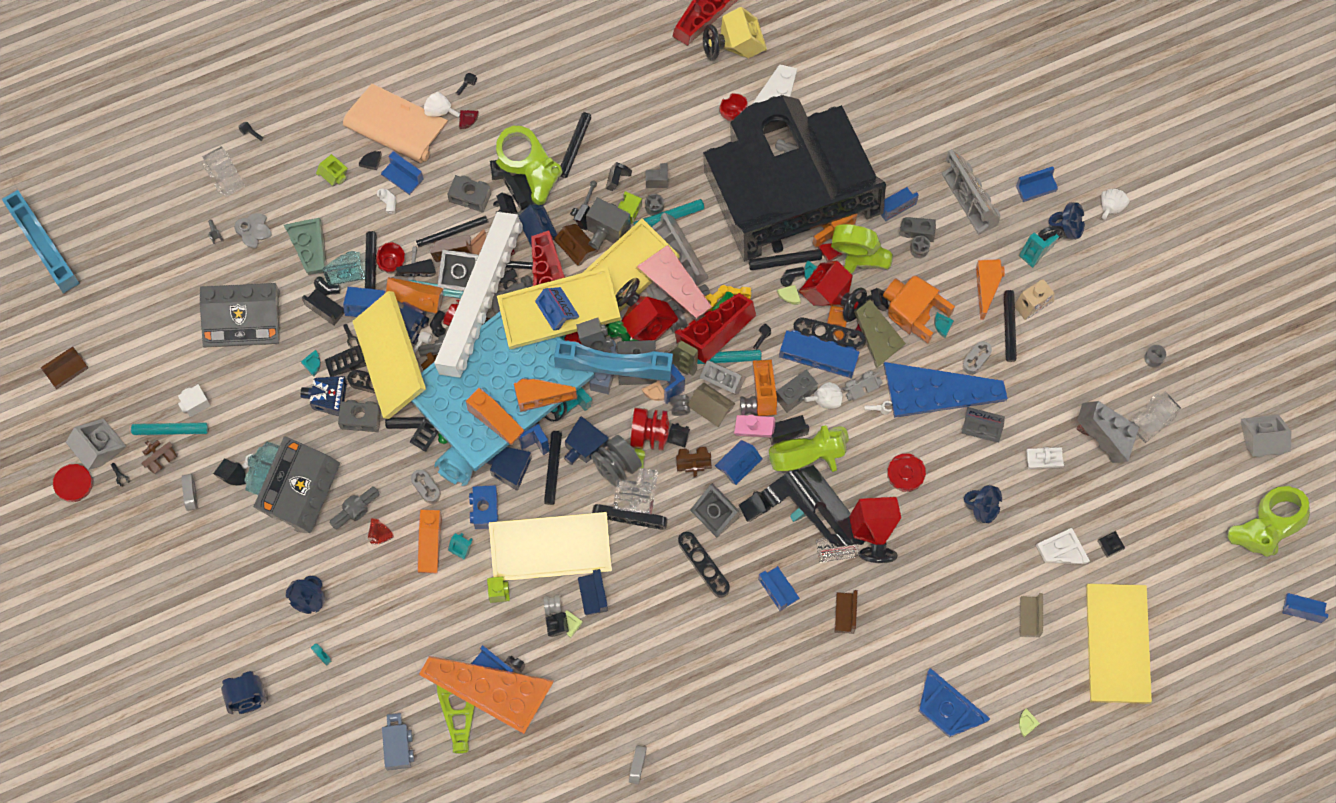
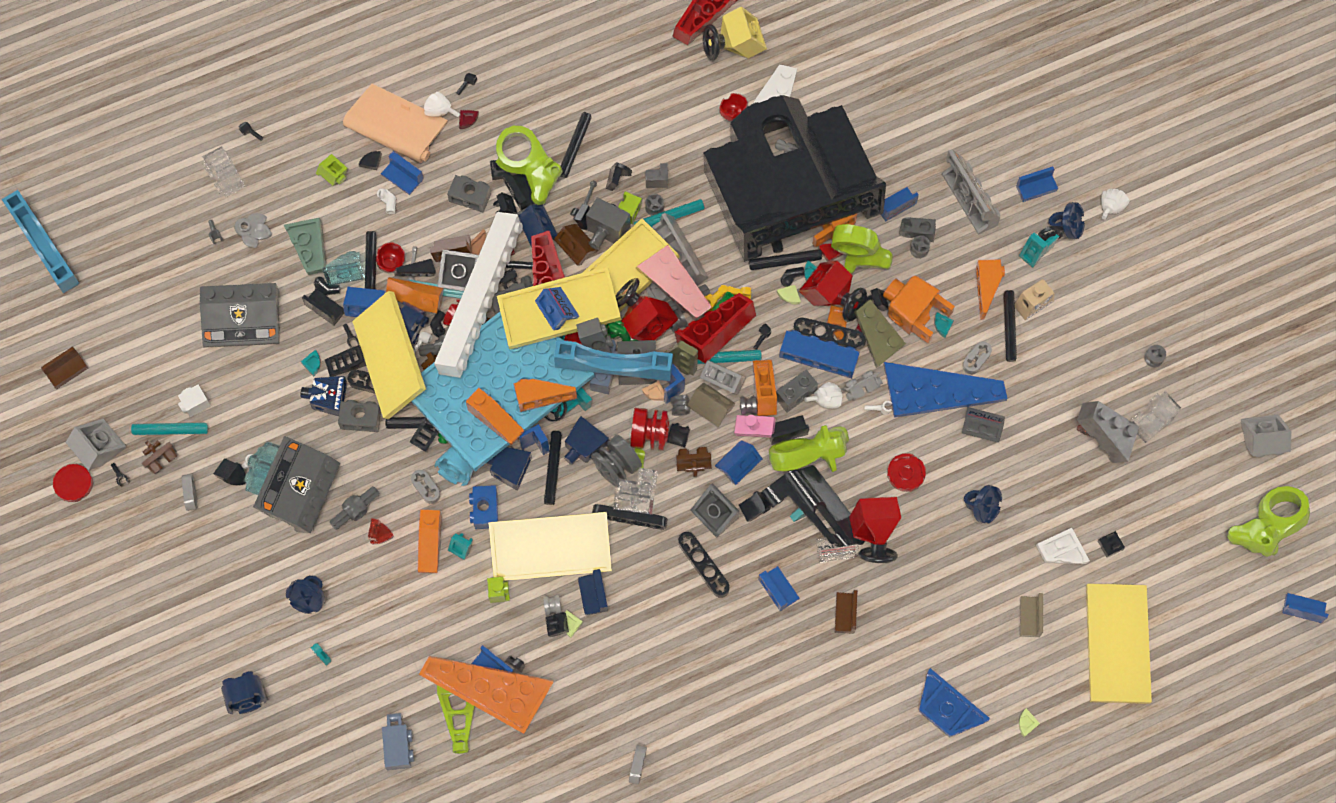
black bar [416,215,488,248] -> none
white hips [1026,447,1064,469] -> none

